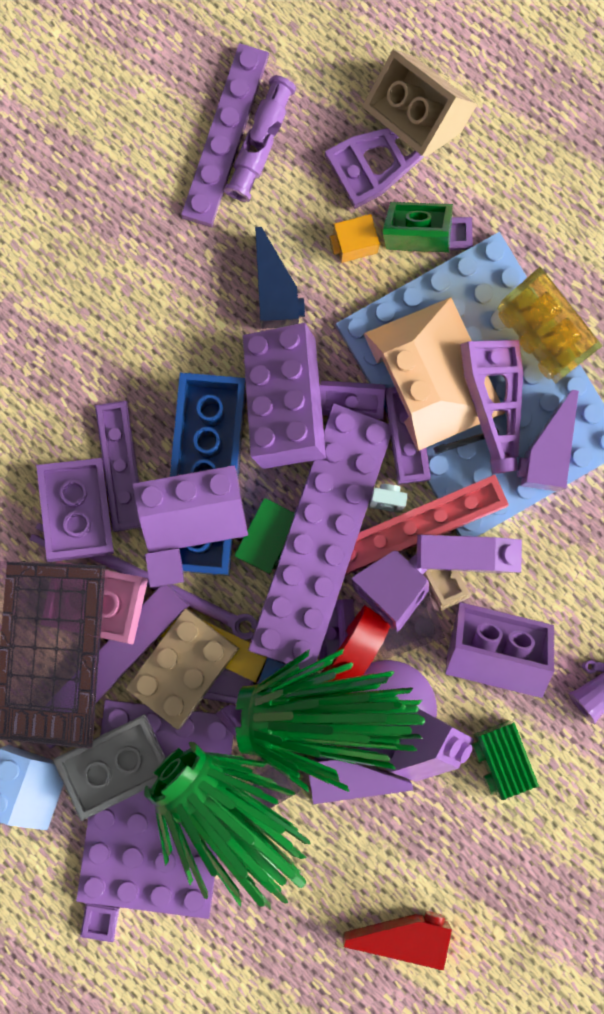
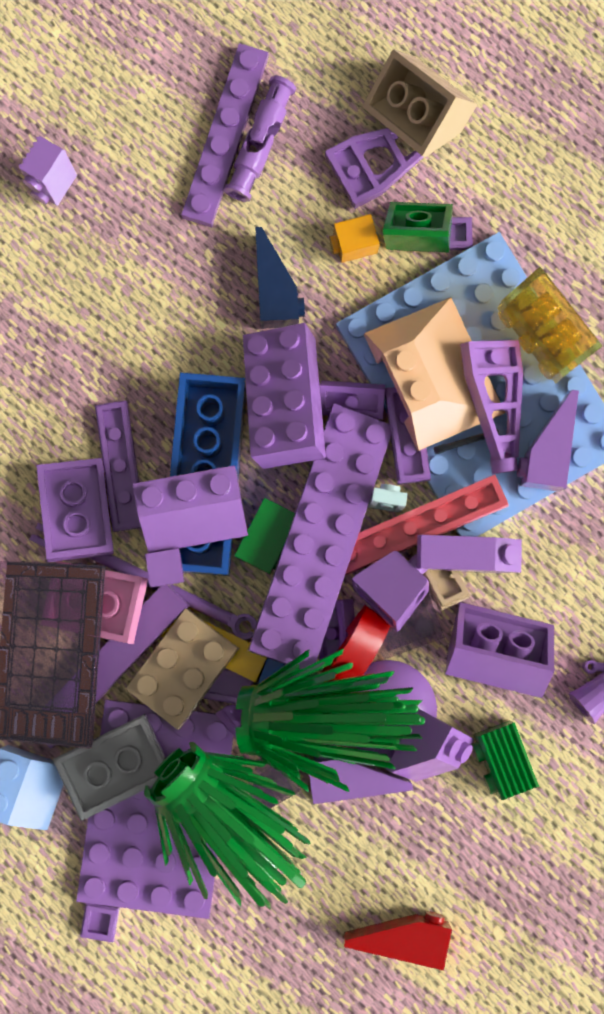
none -> medium lavender brick [19,136,77,206]

